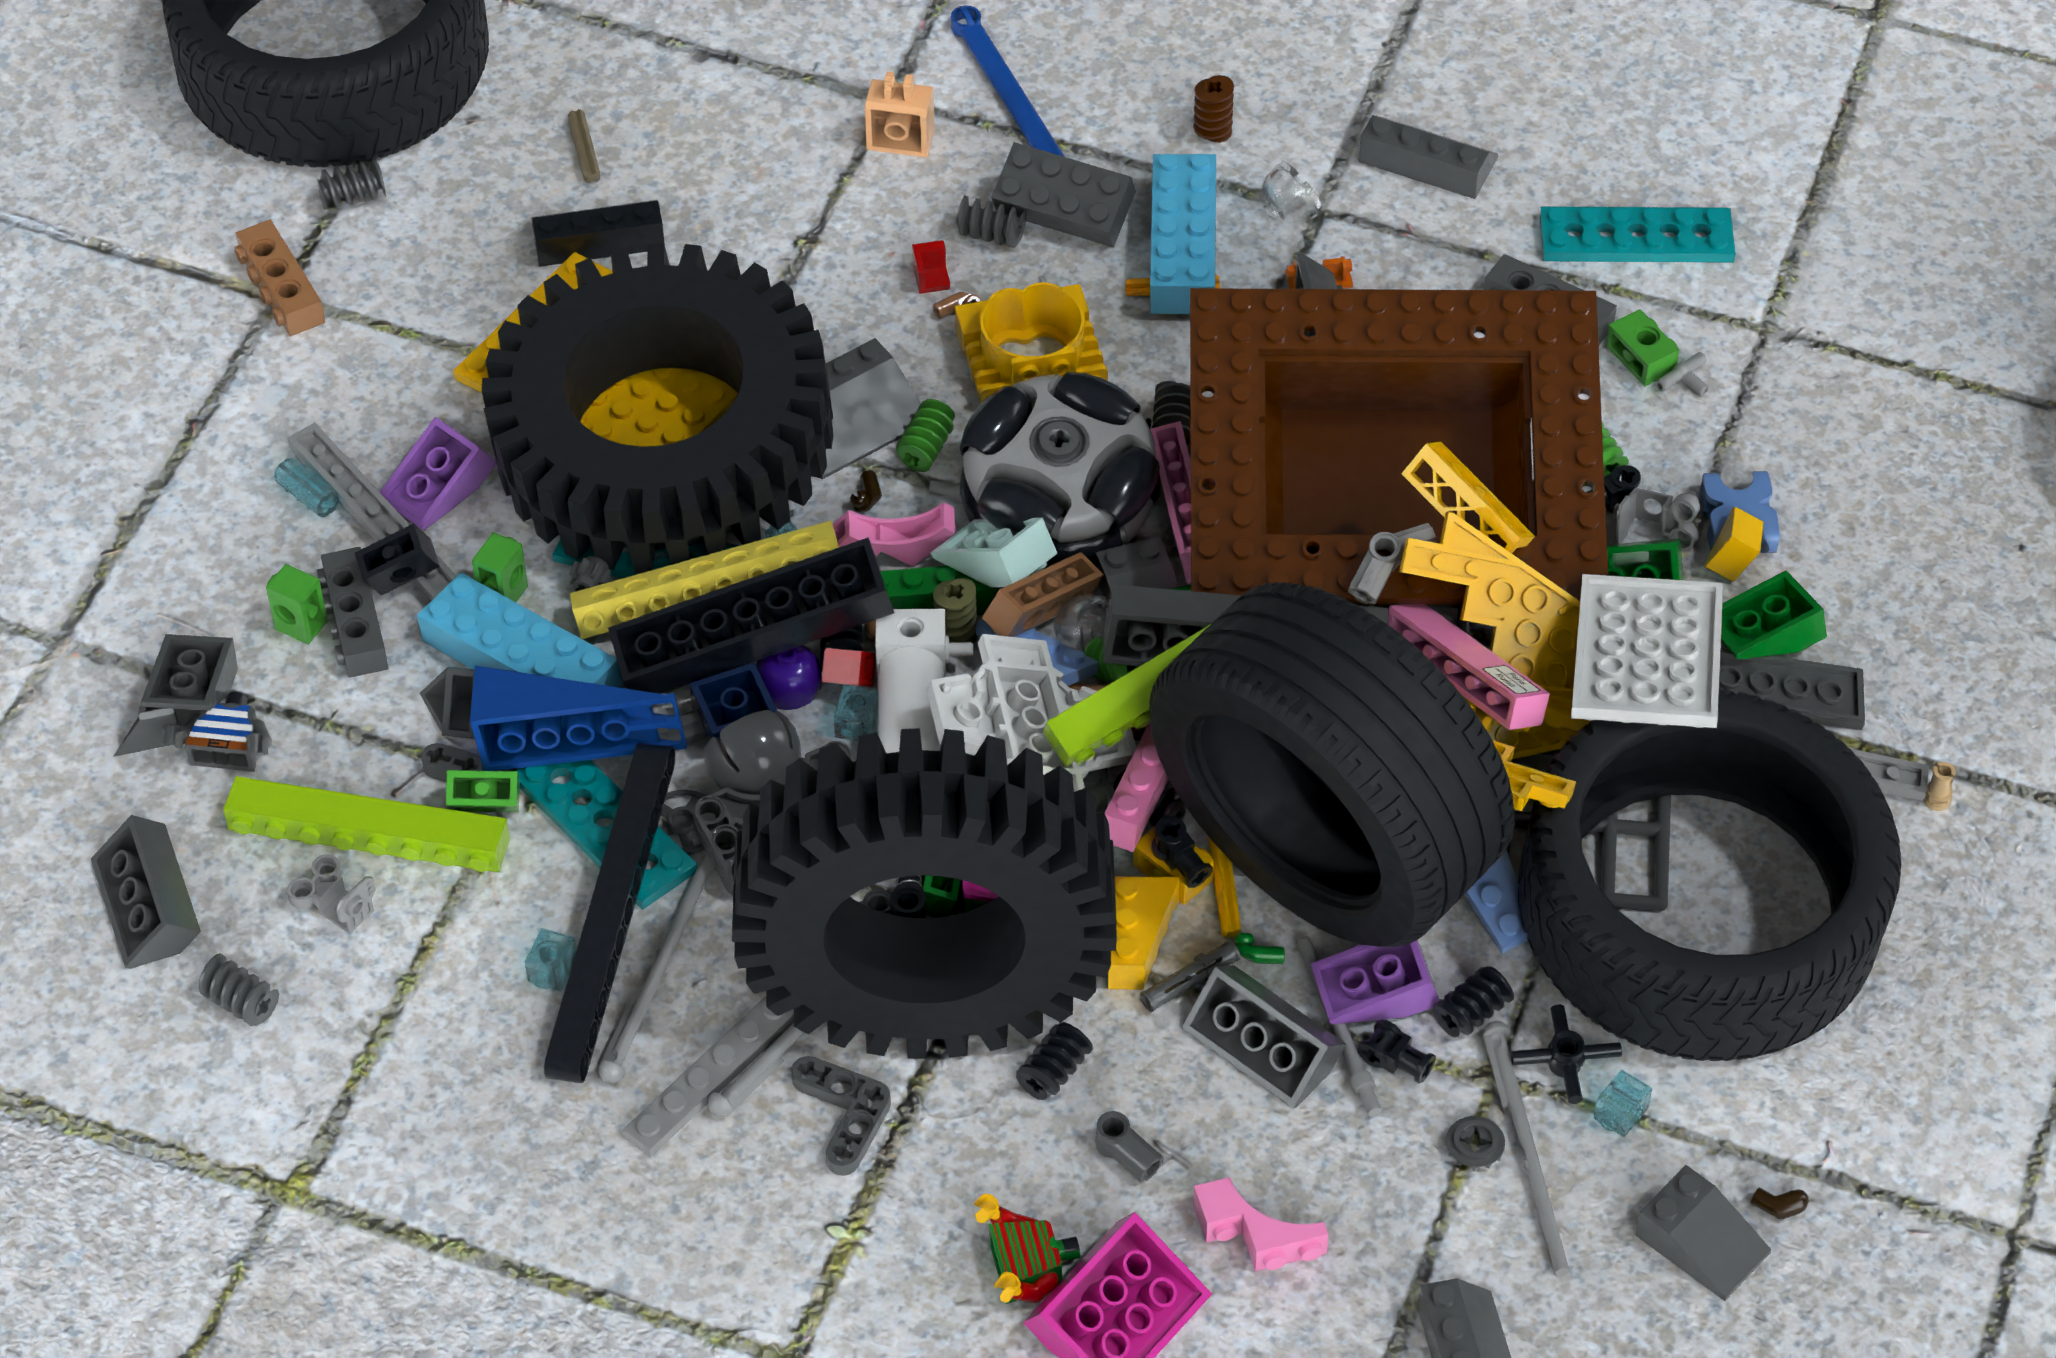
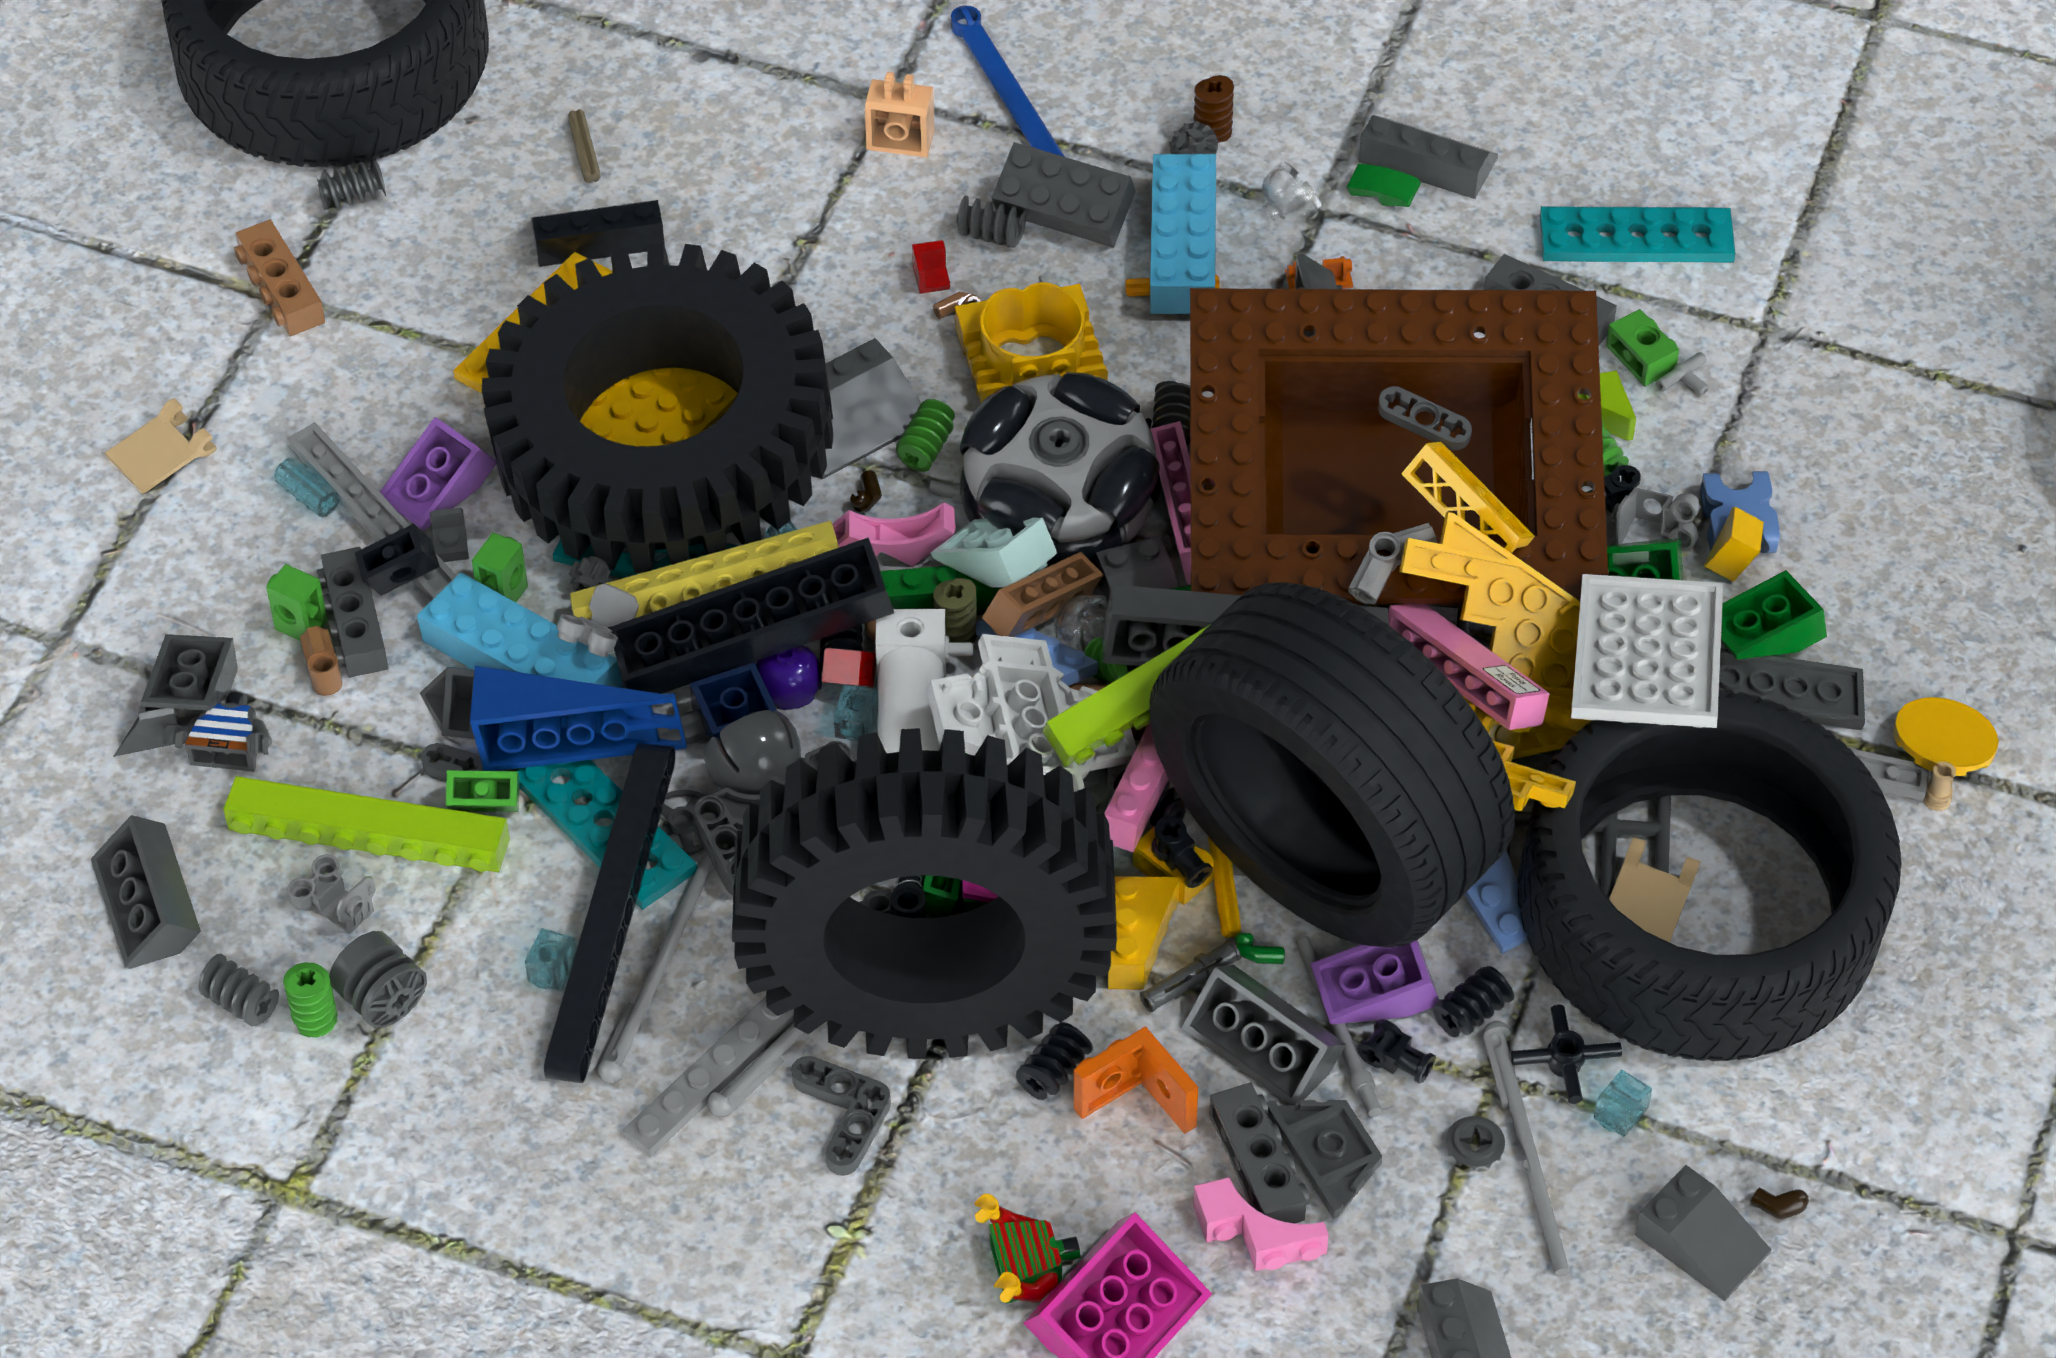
dark grey piece [1095,1111,1164,1182] -> none
none -> tan flag [105,398,217,495]
none -> bright green piece [283,962,338,1038]
none -> medium nougat piece [300,626,342,696]
none -> dark grey wheel [329,931,427,1028]
none -> dark grey bracket [430,508,469,562]
none -> light grey piece [556,583,639,657]
none -> orange bracket [1074,1026,1198,1134]
none -> dark grey gear [1169,121,1218,154]
none -> dark grey brick [1209,1082,1310,1224]
none -> dark grey wing [1266,1100,1382,1219]
none -> green slope [1346,163,1421,207]
none -> dark grey beam [1378,386,1472,450]
none -> lime slope [1578,370,1636,441]
none -> tan flag [1609,837,1701,942]
none -> yellow tile [1893,697,1999,776]

